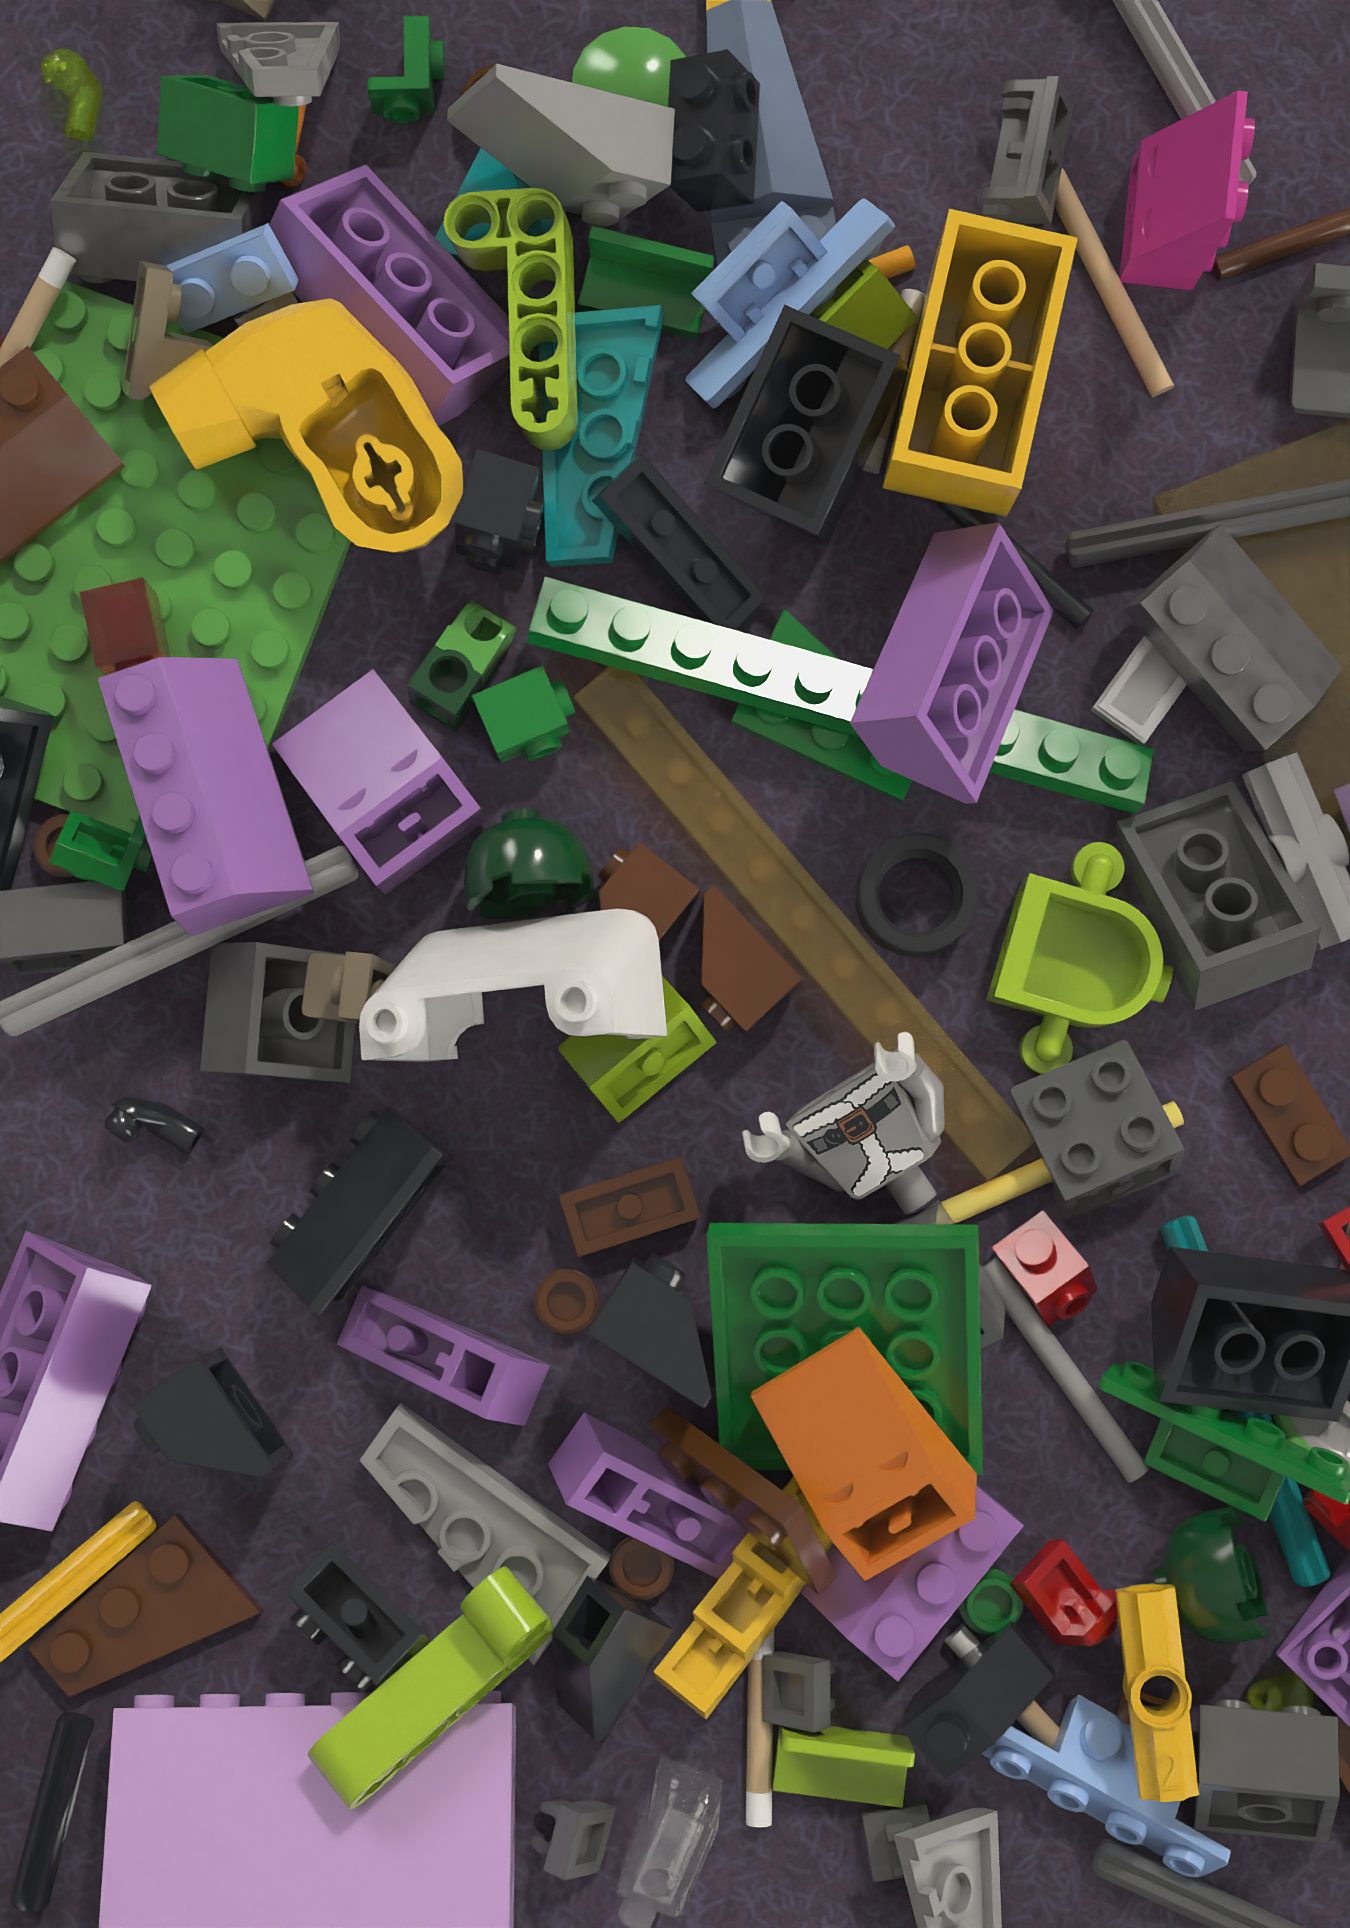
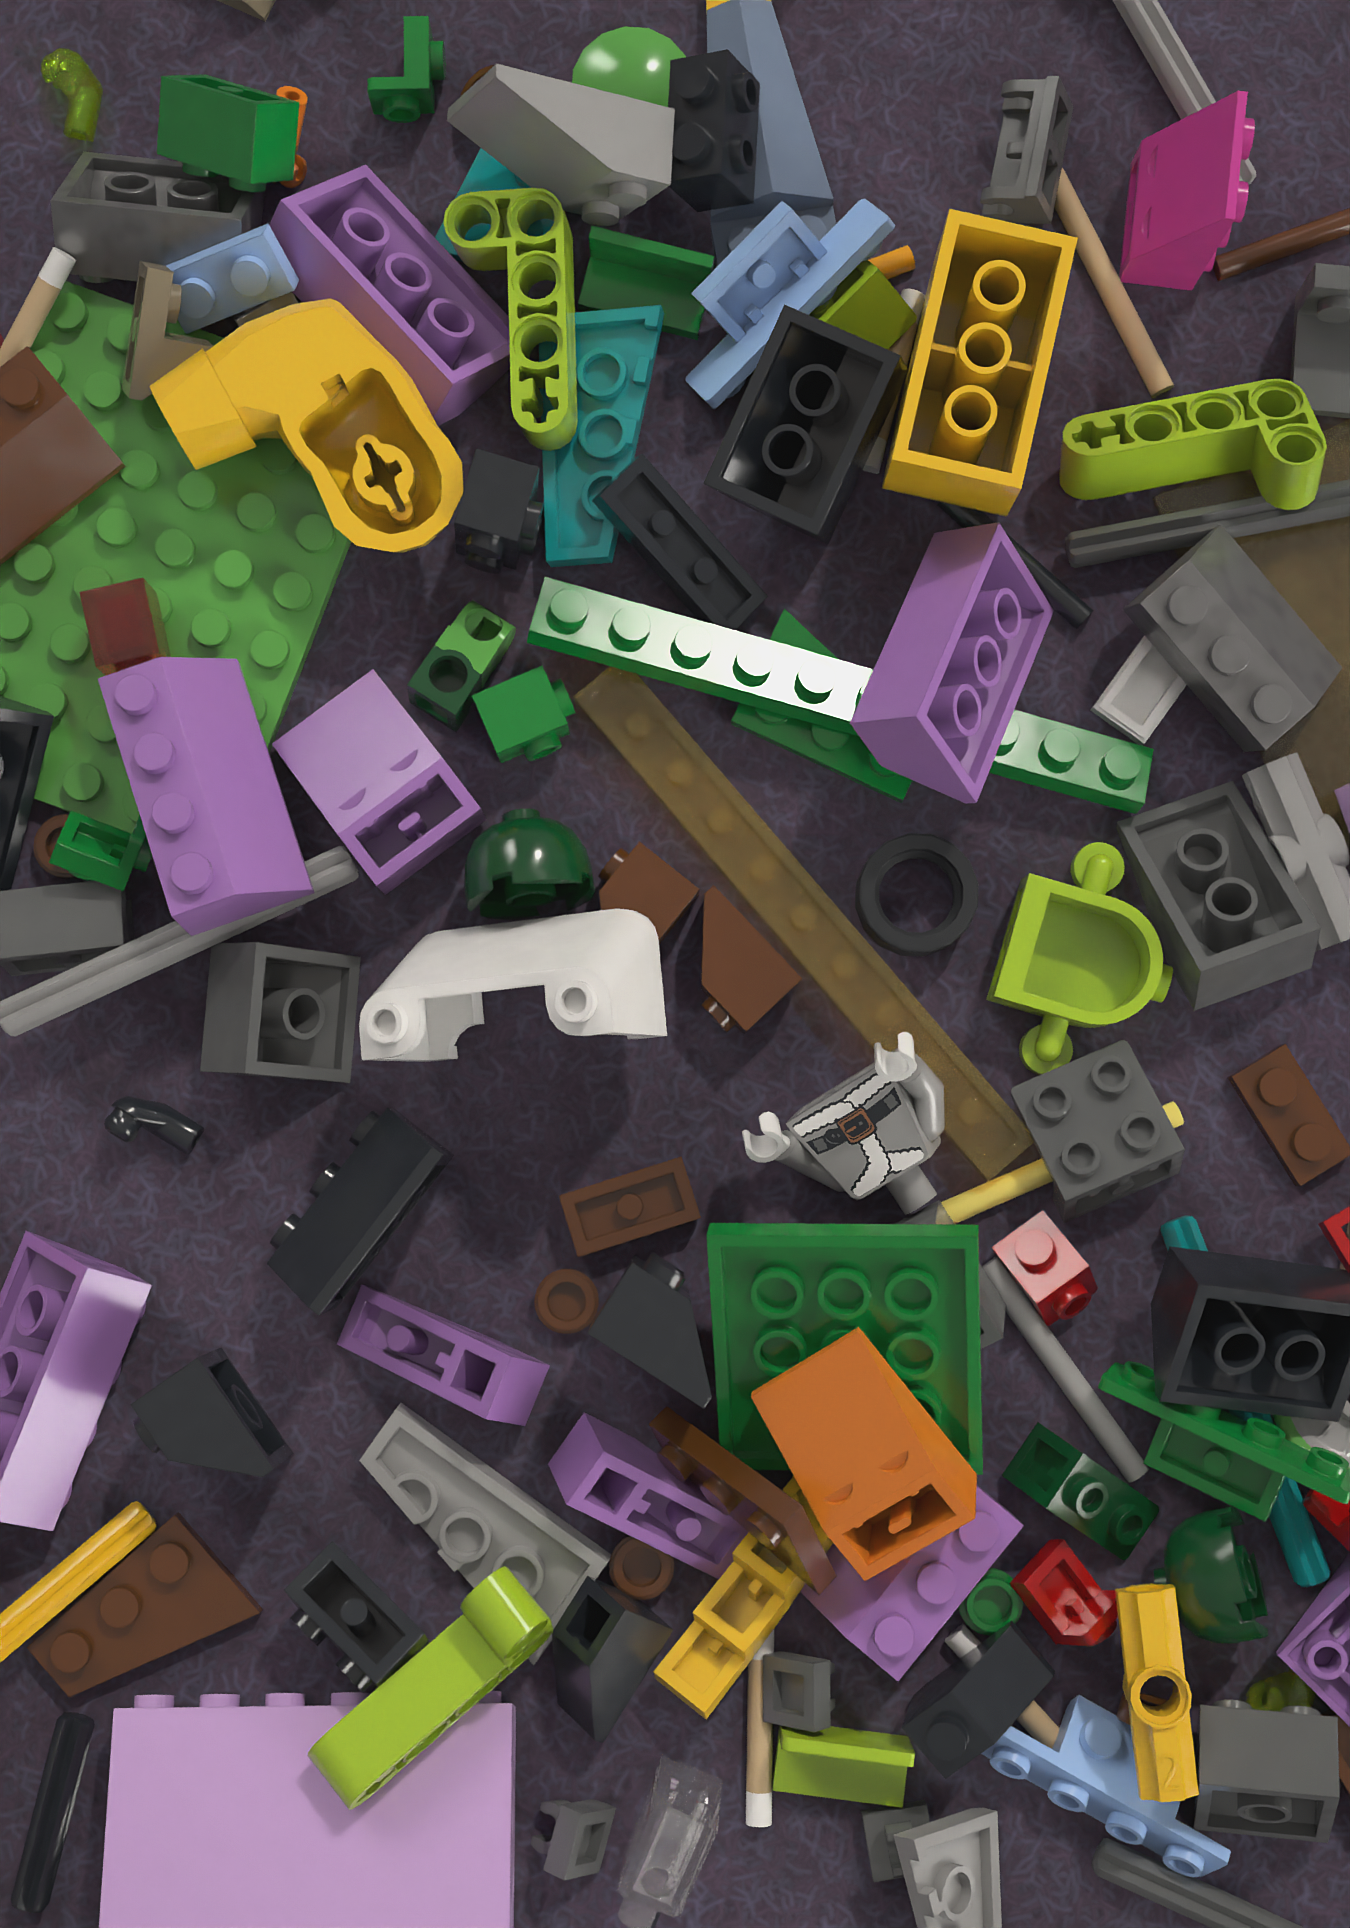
light grey wing [216,22,340,106] -> none
dark tan slope [302,951,396,1025] -> none
lime panel [558,976,717,1123] -> none
none -> dark green bracket [1002,1422,1159,1560]
none -> lime beam [1059,379,1327,510]

